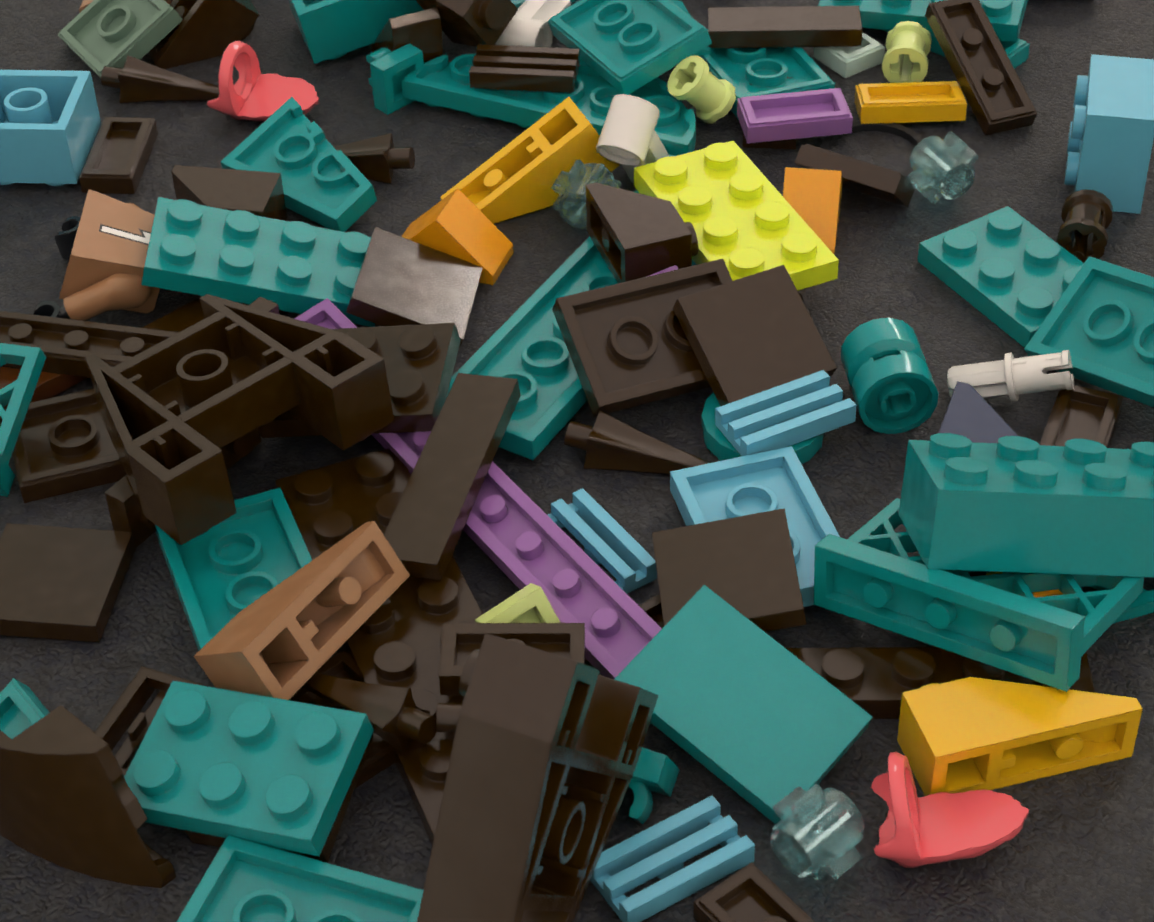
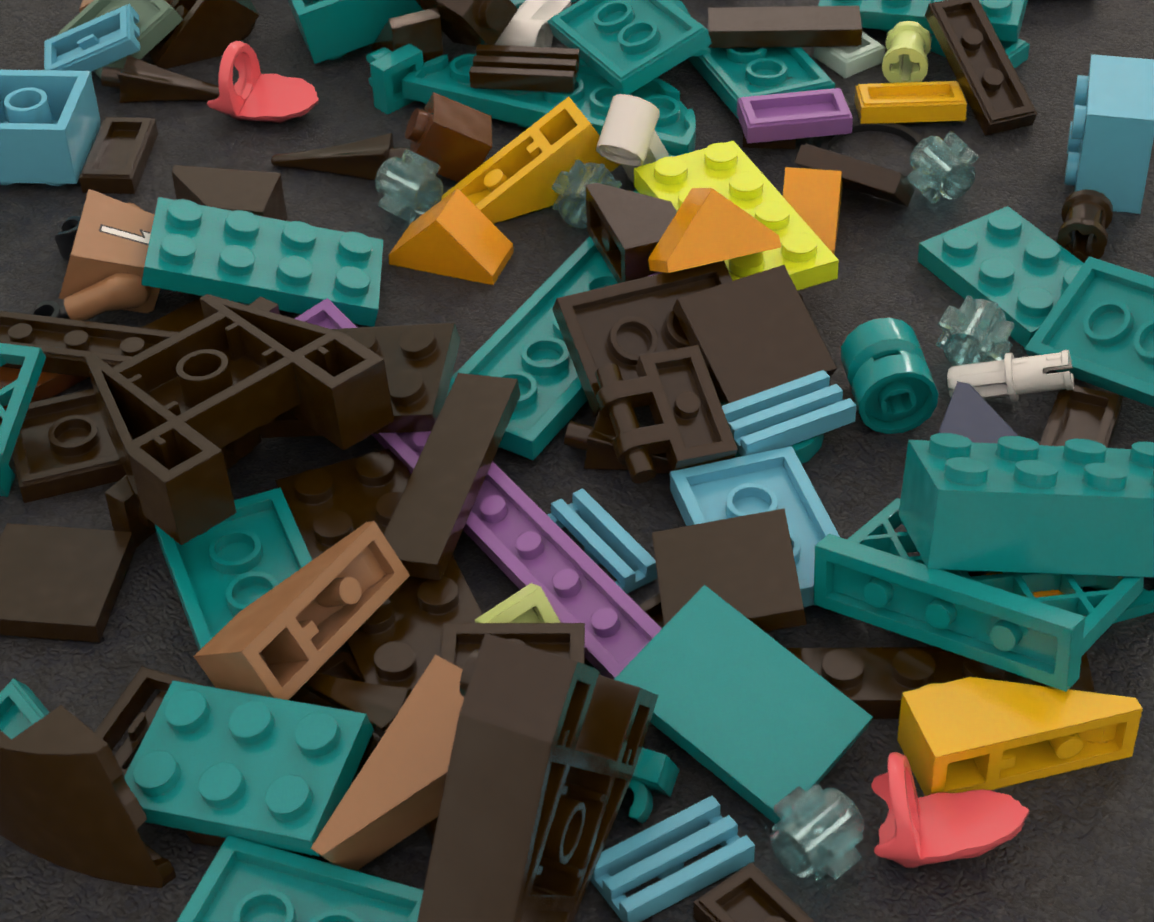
teal wing [220,97,377,232] -> none
tile [346,227,483,350] -> none
yellowish green bush [667,56,736,123] -> none
none -> medium azure tile [44,4,140,72]
none -> medium nougat slope [310,654,465,871]
none -> clear light blue gear [375,149,443,223]
none -> reddish brown brick [405,92,492,183]
none -> dark brown plate [595,345,738,484]
none -> light orange slope [648,188,781,273]
none -> clear light blue gear [936,296,1015,366]

